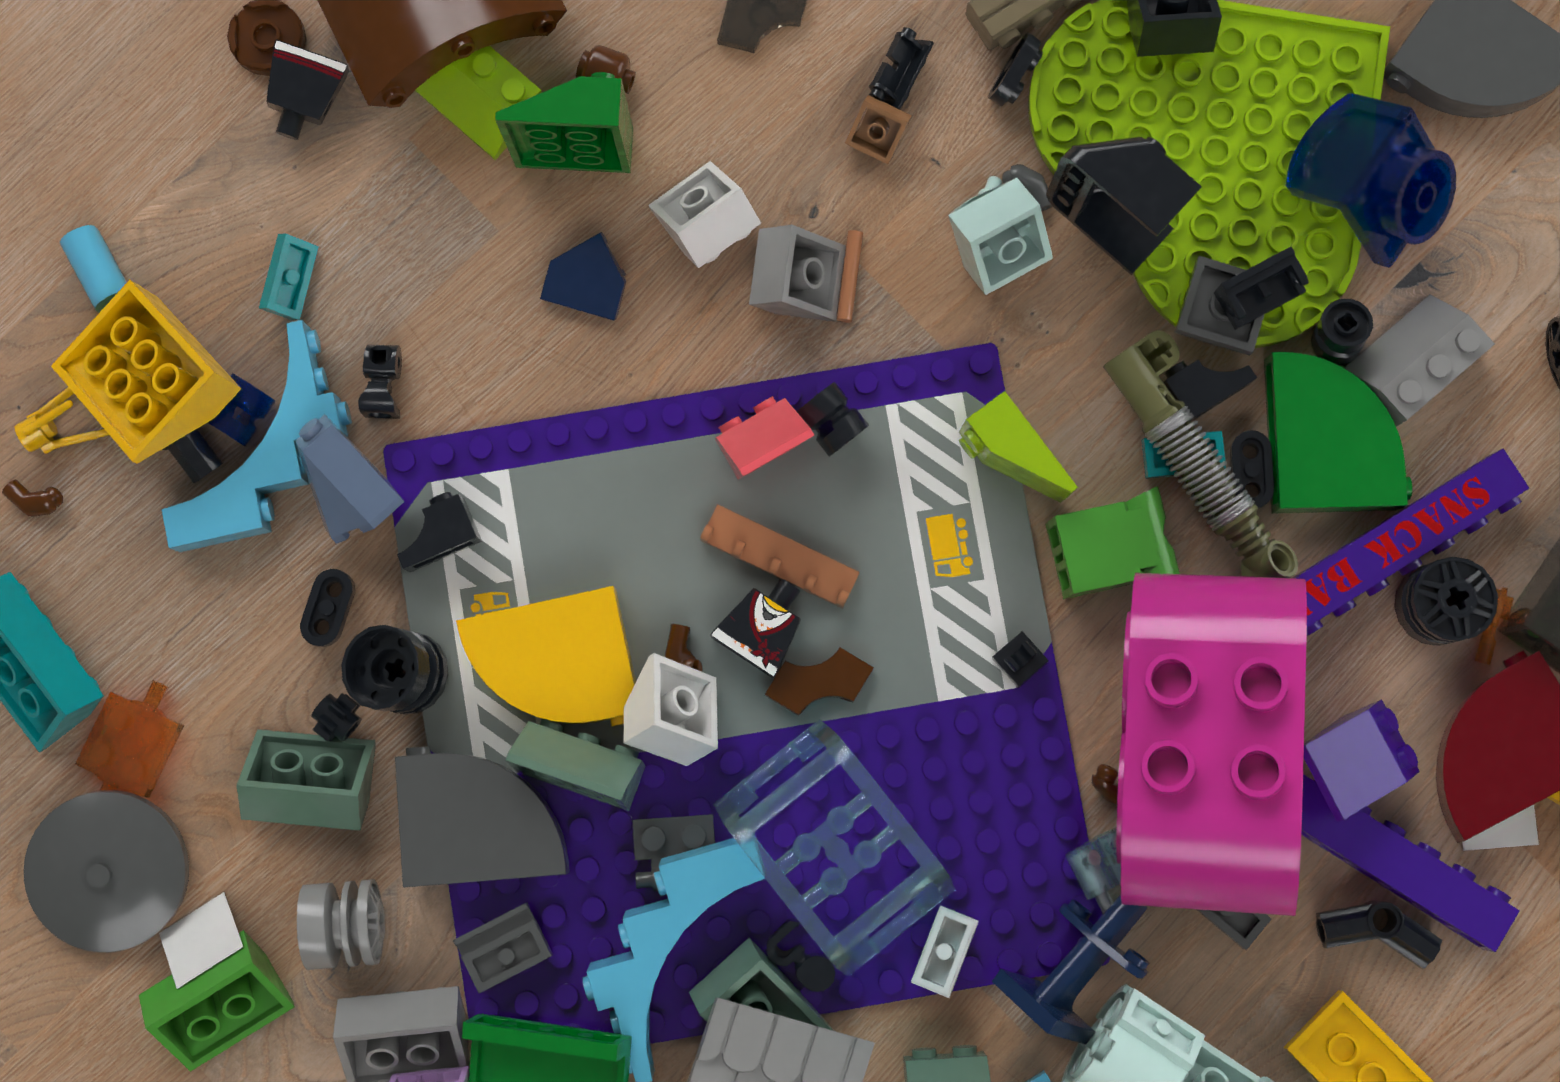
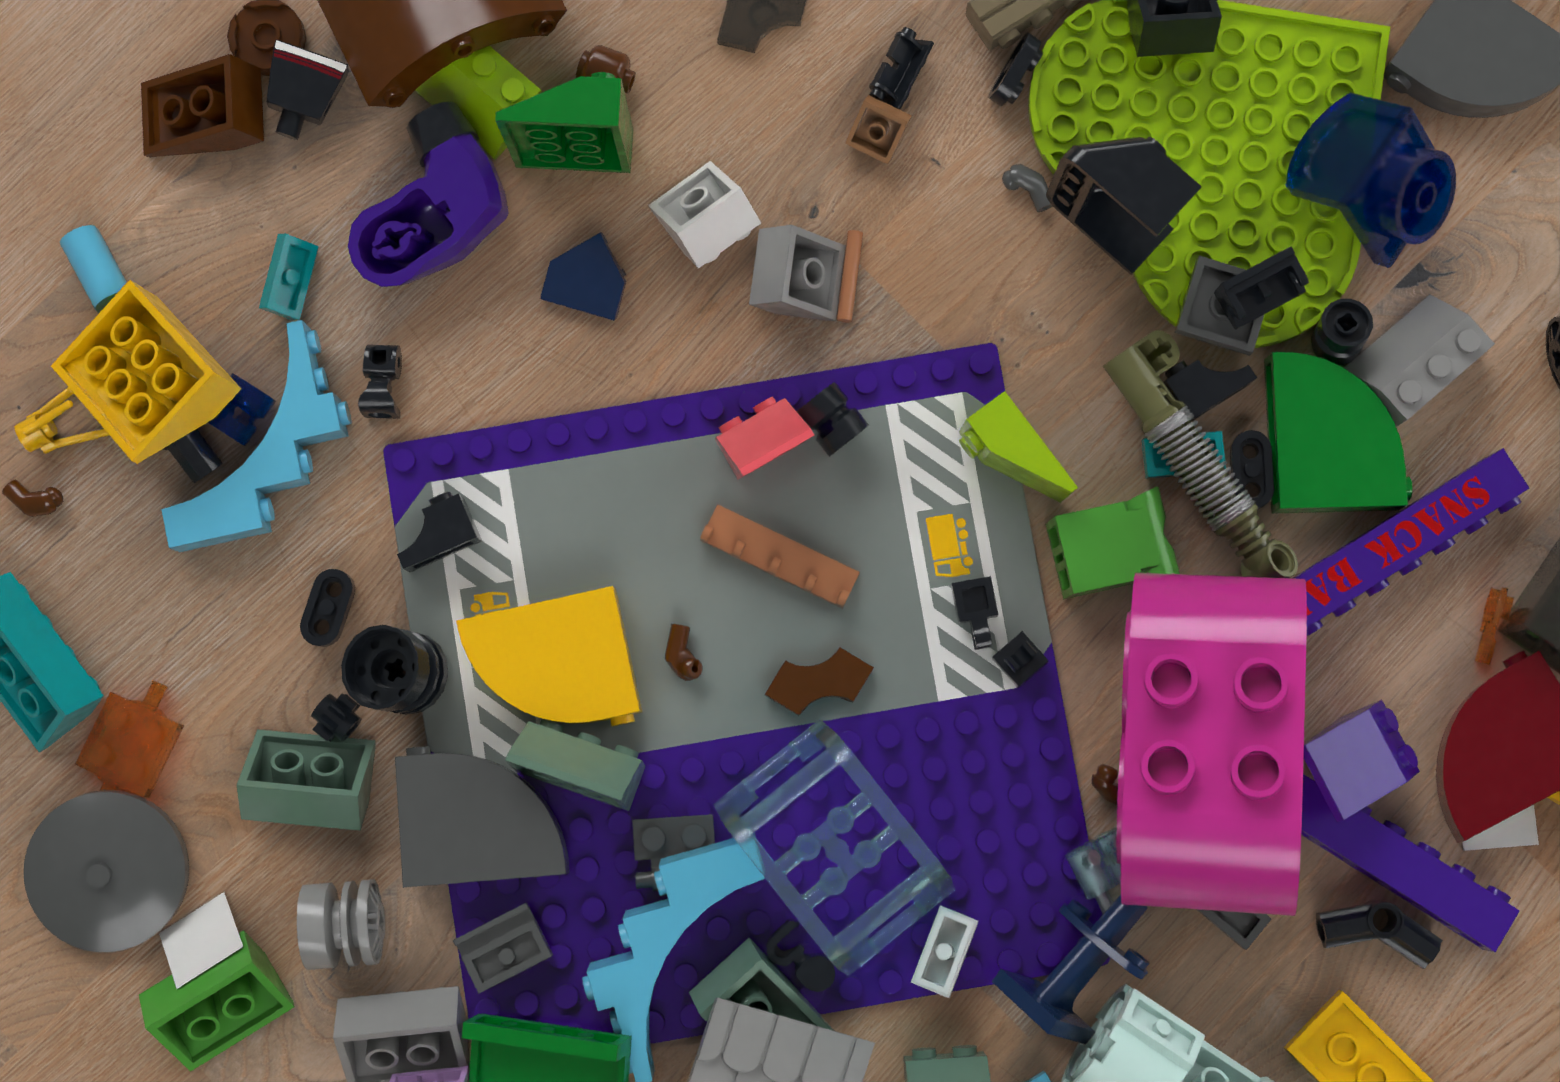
sand blue slope [295,414,404,544] -> none
white slope [623,653,718,766] -> none
torso [710,578,801,679] -> none
light aqua piece [948,176,1053,295] -> none
black wheel [1394,557,1498,646] -> none
none -> reddish brown slope [141,54,264,158]
none -> dark purple piece [348,101,509,287]
none -> black plate [951,576,998,650]

